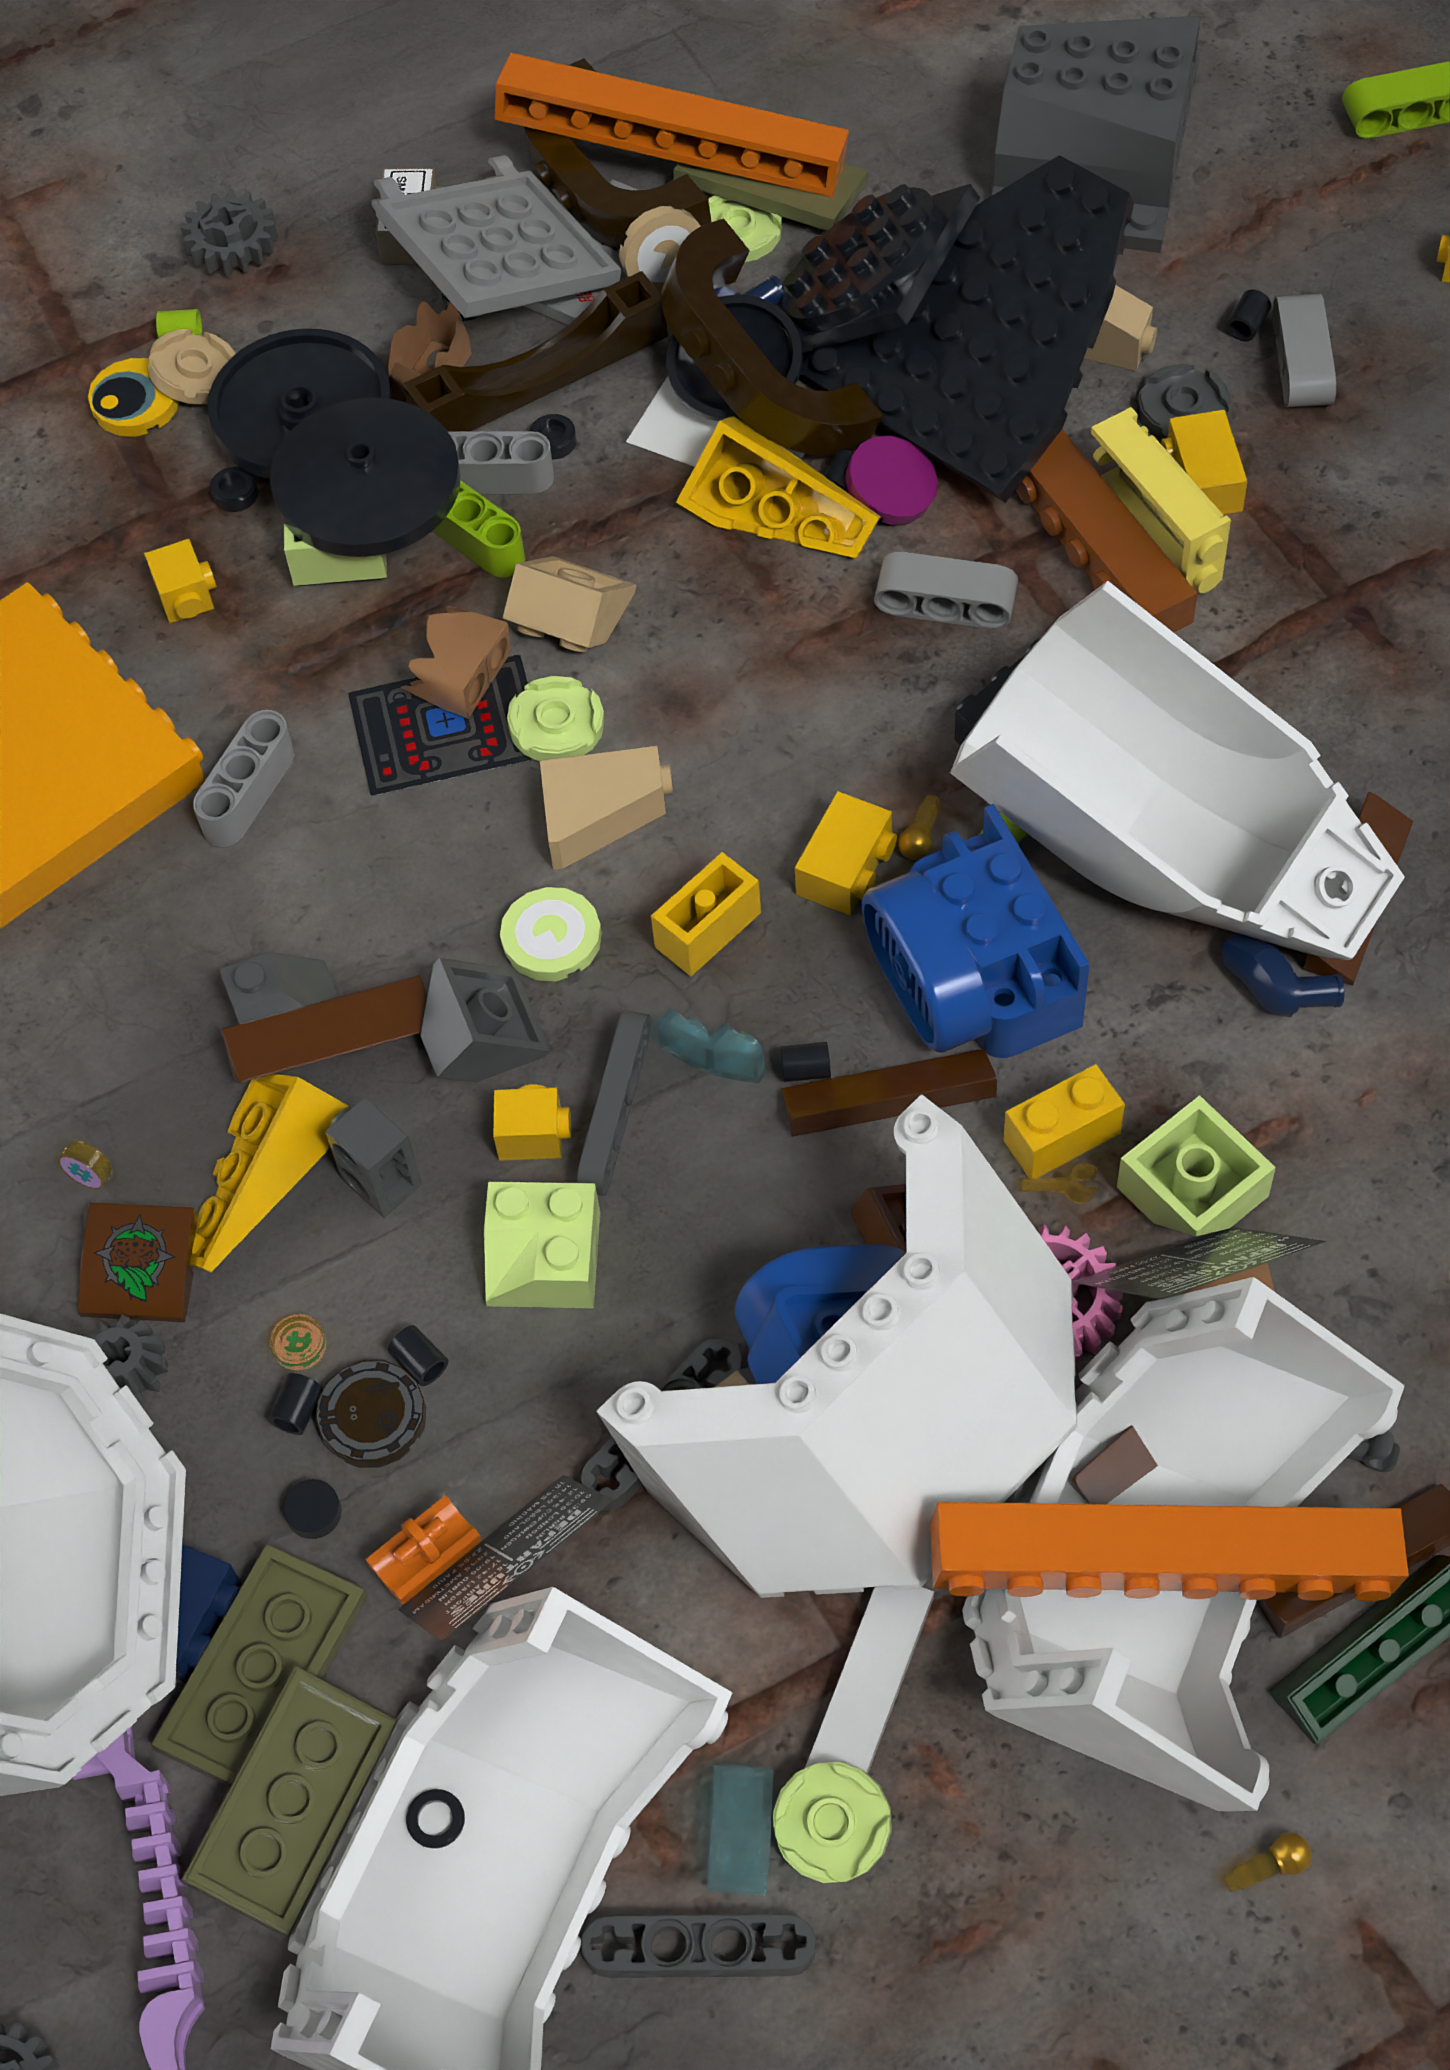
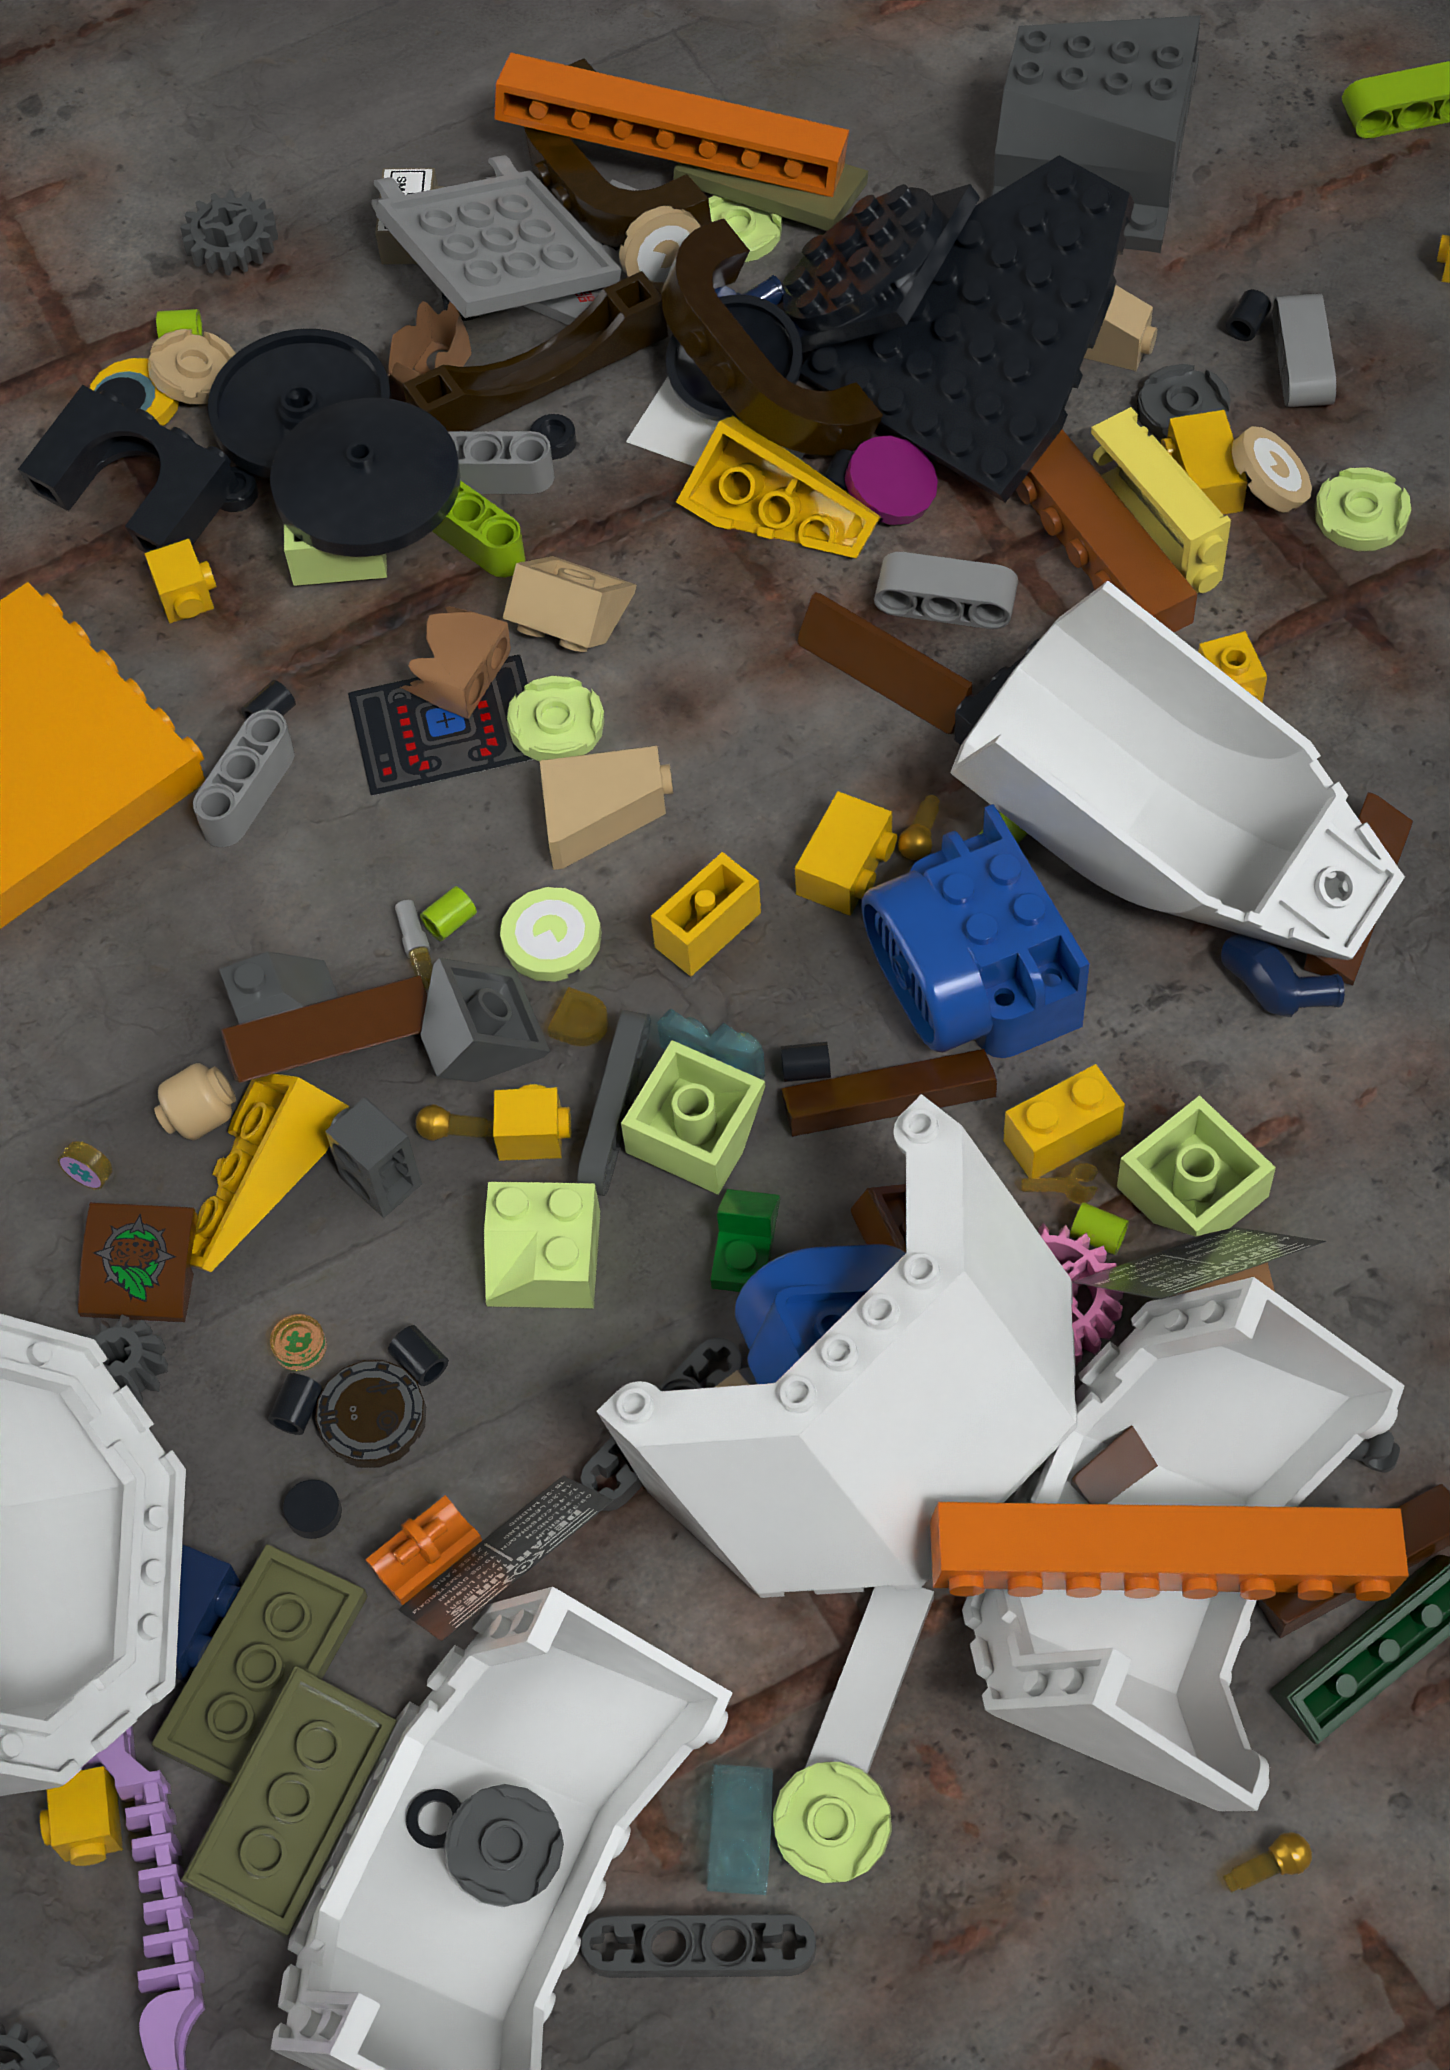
none -> black arch [18,385,239,553]
none -> yellow brick [40,1766,123,1866]
none -> tan head [154,1063,236,1140]
none -> black hinge [241,680,296,720]
none -> light grey piece [395,900,433,989]
none -> piece [415,1104,494,1141]
none -> lime hinge [420,886,477,941]
none -> dark grey tile [443,1784,564,1907]
none -> clear yellow tile [548,987,609,1047]
none -> yellowish green slope [621,1040,765,1195]
none -> green slope [710,1189,780,1292]
none -> reddish brown slope [798,592,973,734]
none -> lime hinge [1070,1202,1129,1255]
none -> yellow brick [1198,631,1267,703]
none -> tan tile [1232,426,1312,512]
none -> yellowish green tile [1315,467,1411,551]

